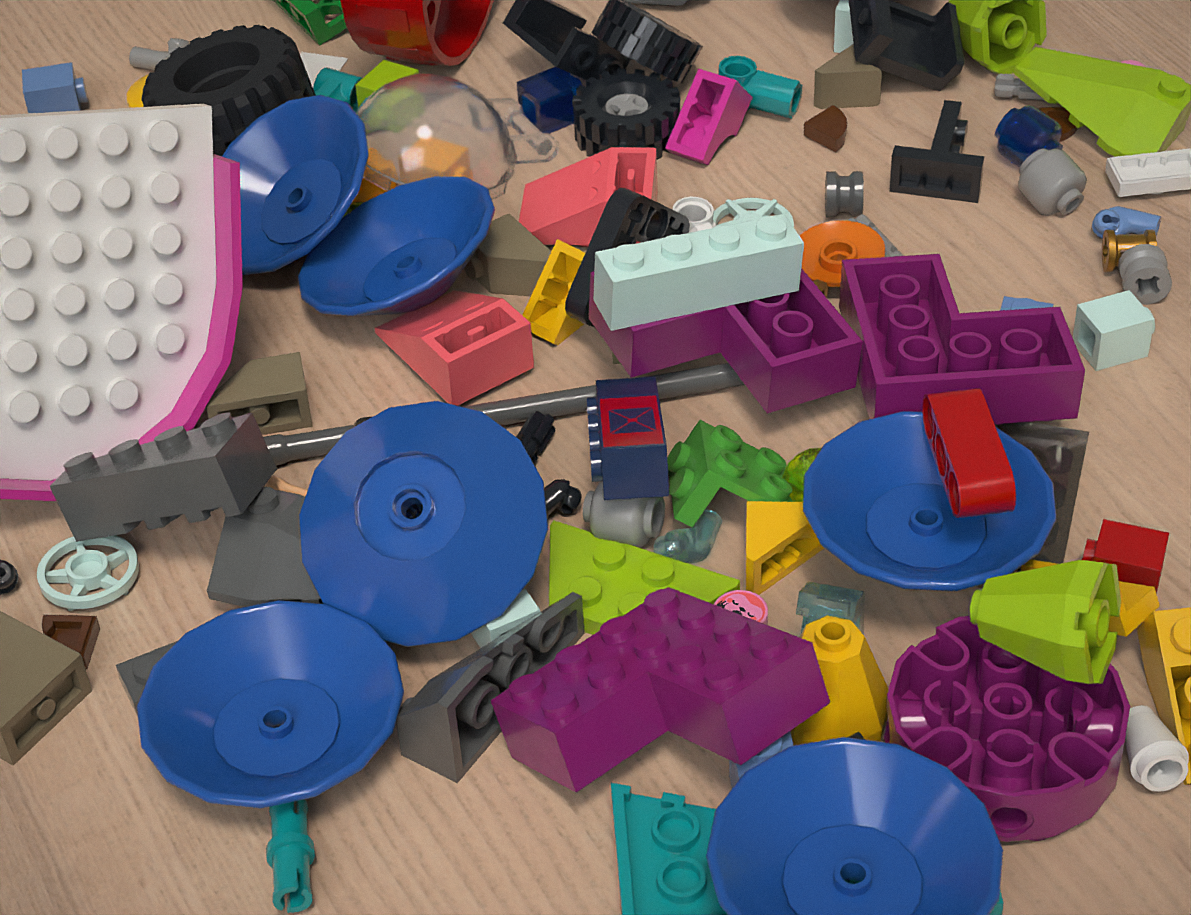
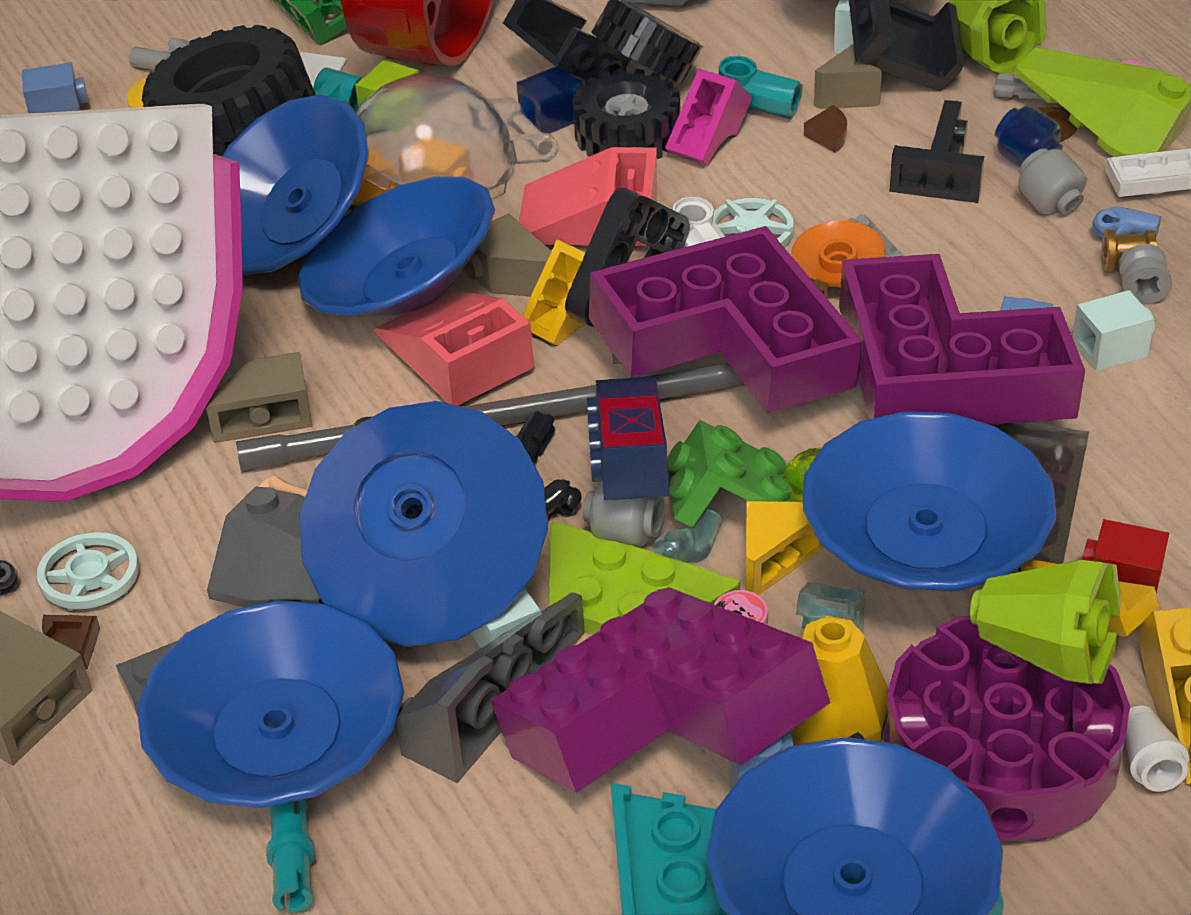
dark grey wedge [49,413,277,542] -> none
light aqua brick [593,214,804,331] -> none
dark grey wheel [825,171,864,217] -> none
red beam [922,388,1016,518] -> none

